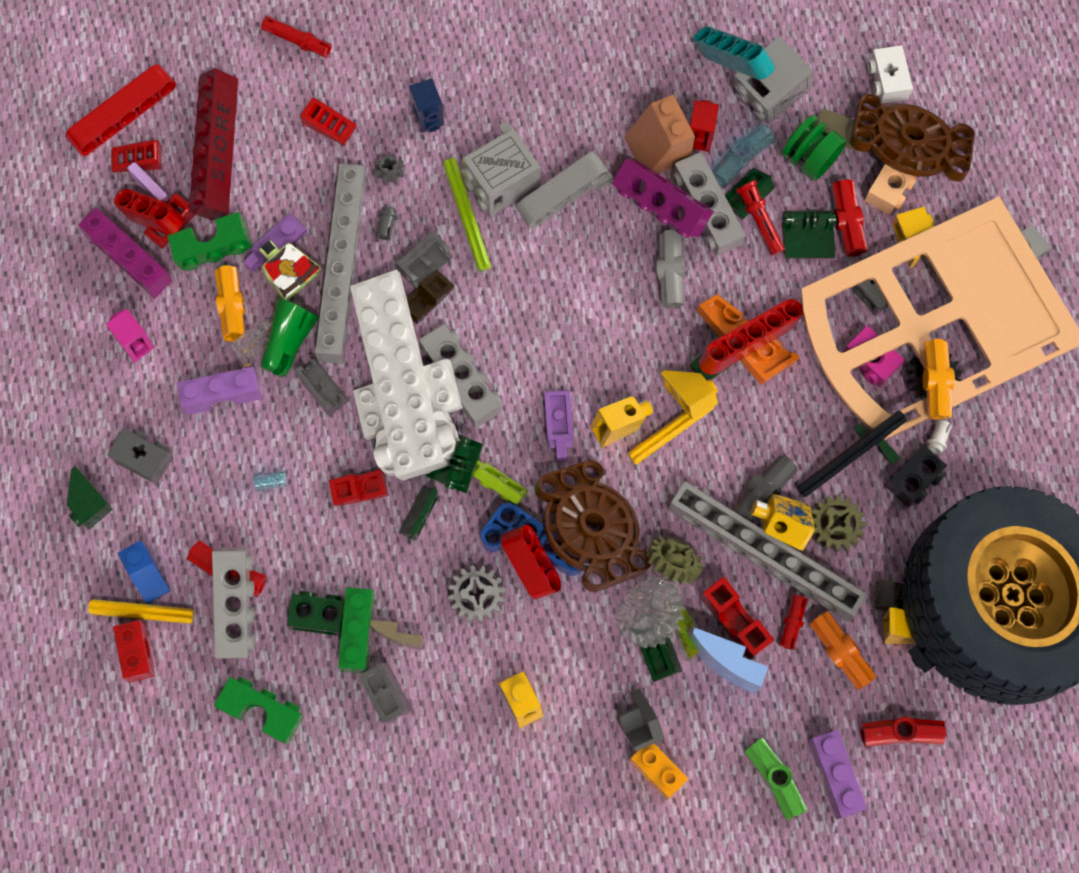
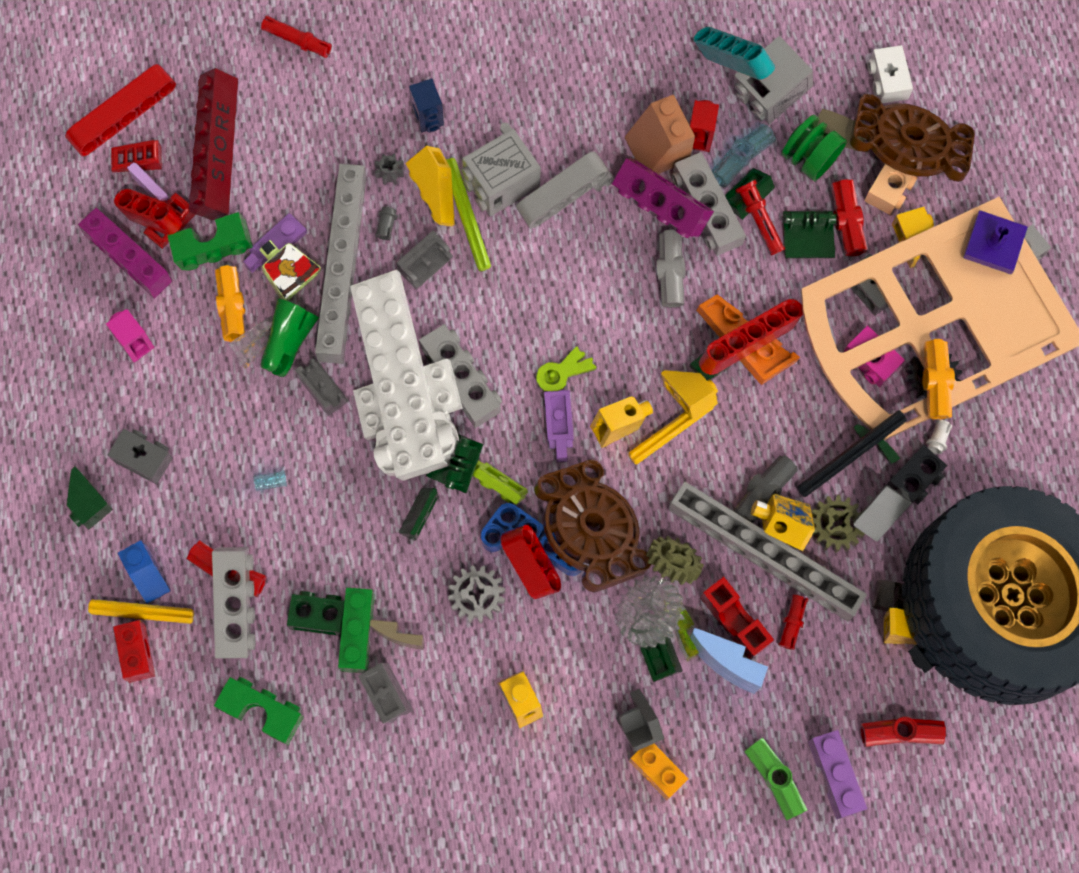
medium lavender arch [177,366,262,415] -> none
red slope [301,98,357,146] -> none
red slope [329,469,389,506] -> none
dark brown slope [407,269,454,324] -> none
orange piece [810,611,877,690] -> none
none -> yellow slope [405,146,455,227]
none -> lime piece [536,347,597,392]
none -> panel [853,485,911,542]
none -> dark purple tile [963,210,1028,274]

